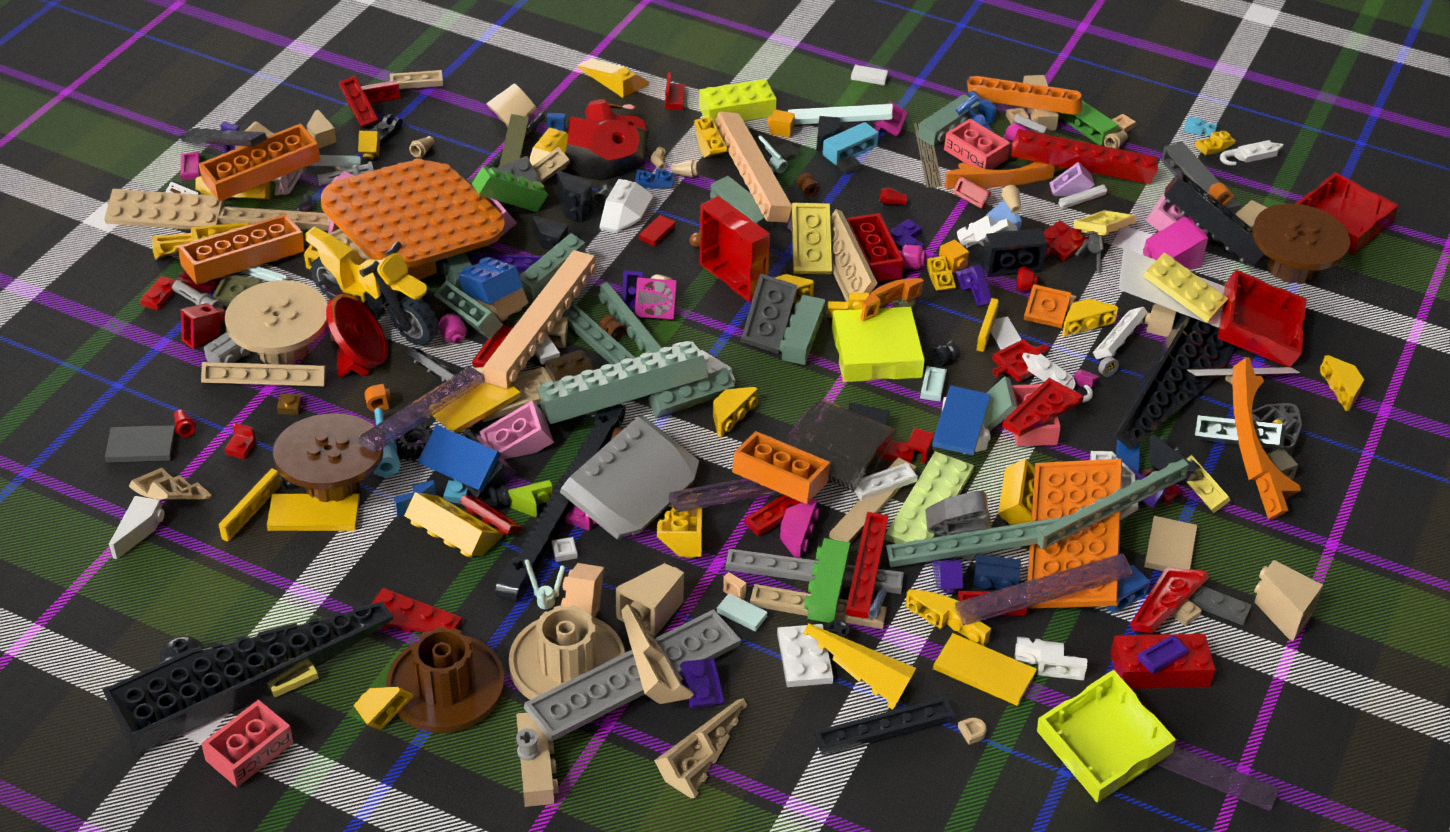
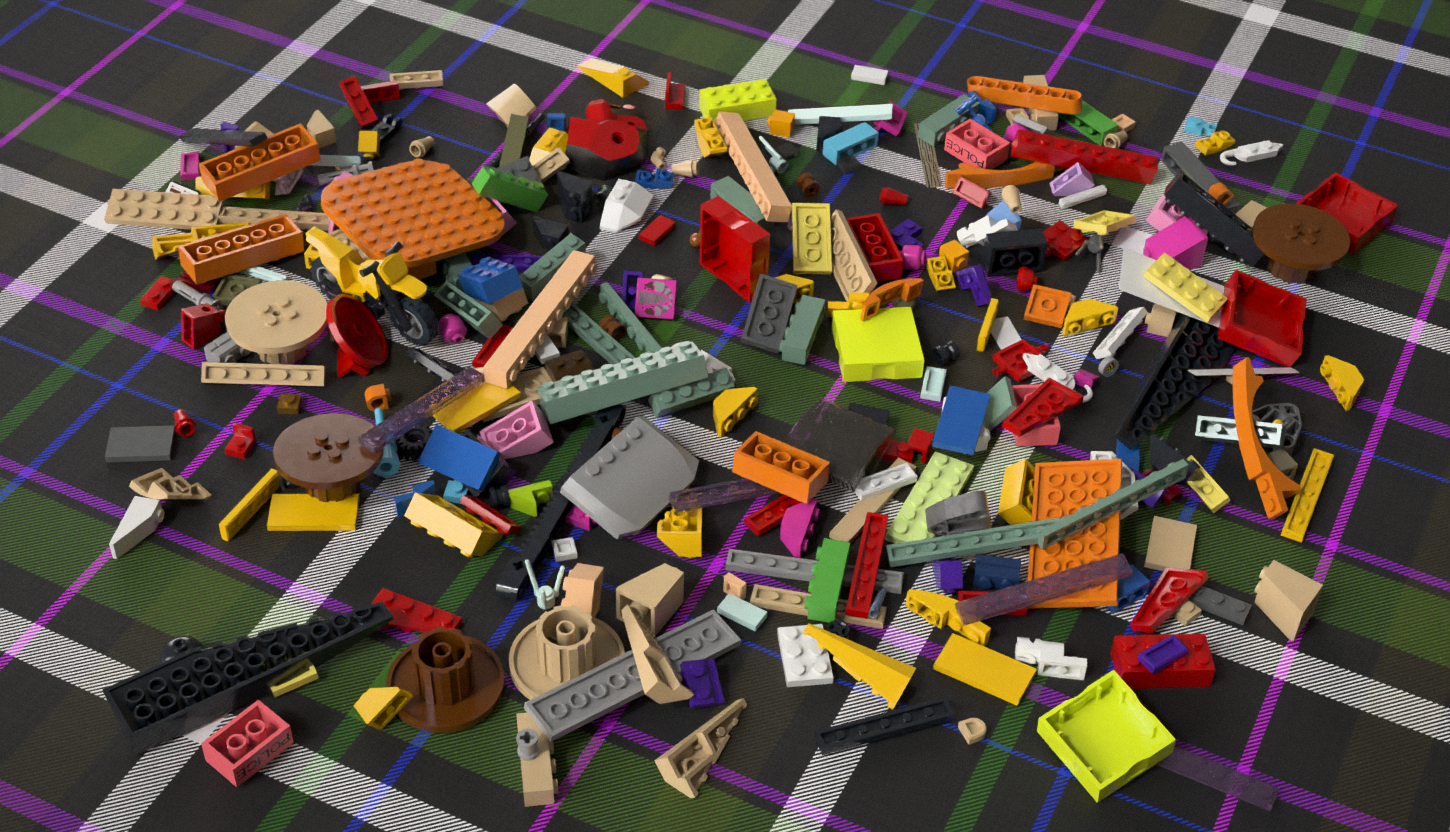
none -> yellow tile [1281,448,1334,543]

